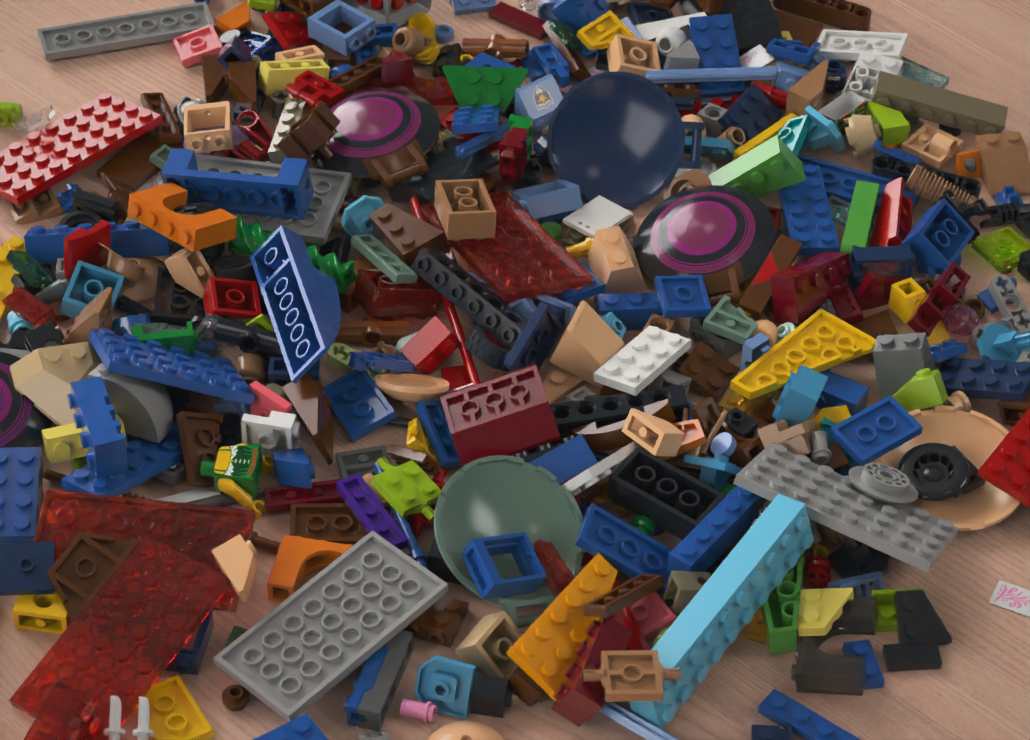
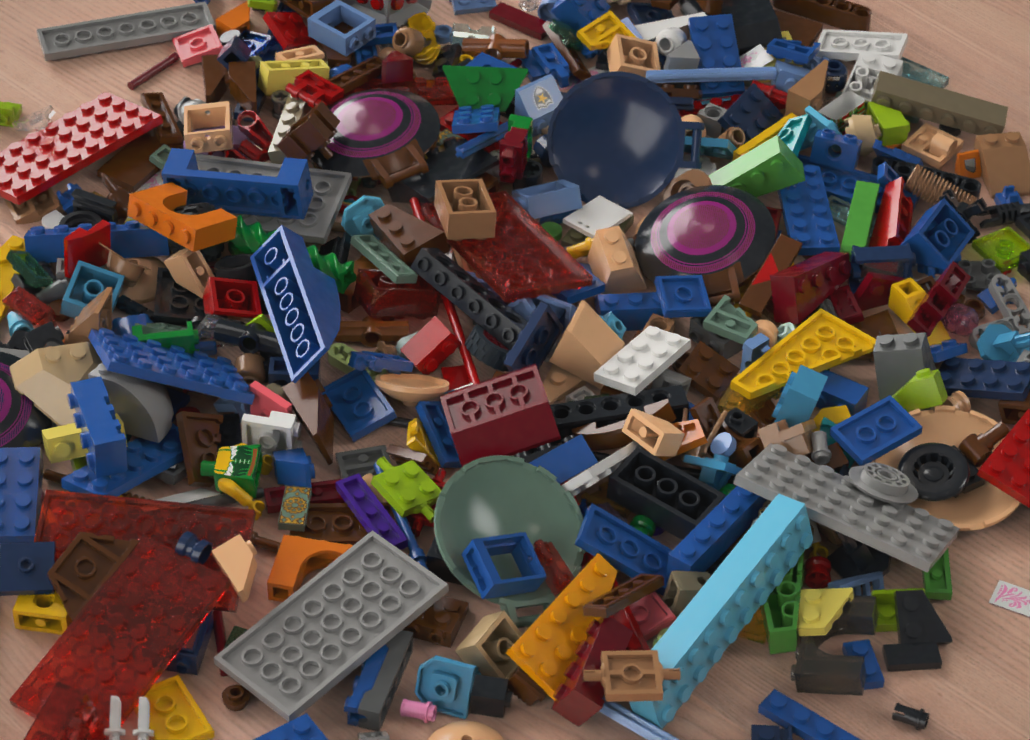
none -> white tile [42,210,64,229]
none -> dark red bar [127,52,179,90]
none -> dark blue wheel [175,531,213,567]
none -> dark red bar [213,609,229,677]
none -> tile [278,486,312,532]
none -> clear light blue piece [450,21,496,46]
none -> blue brick [809,129,863,172]
none -> blue plate [877,162,900,188]
none -> black pin [892,703,930,730]
none -> bright green plate [922,549,952,600]
none -> dark grey dish [958,259,1002,291]
none -> reddish brown pin [958,421,1010,467]

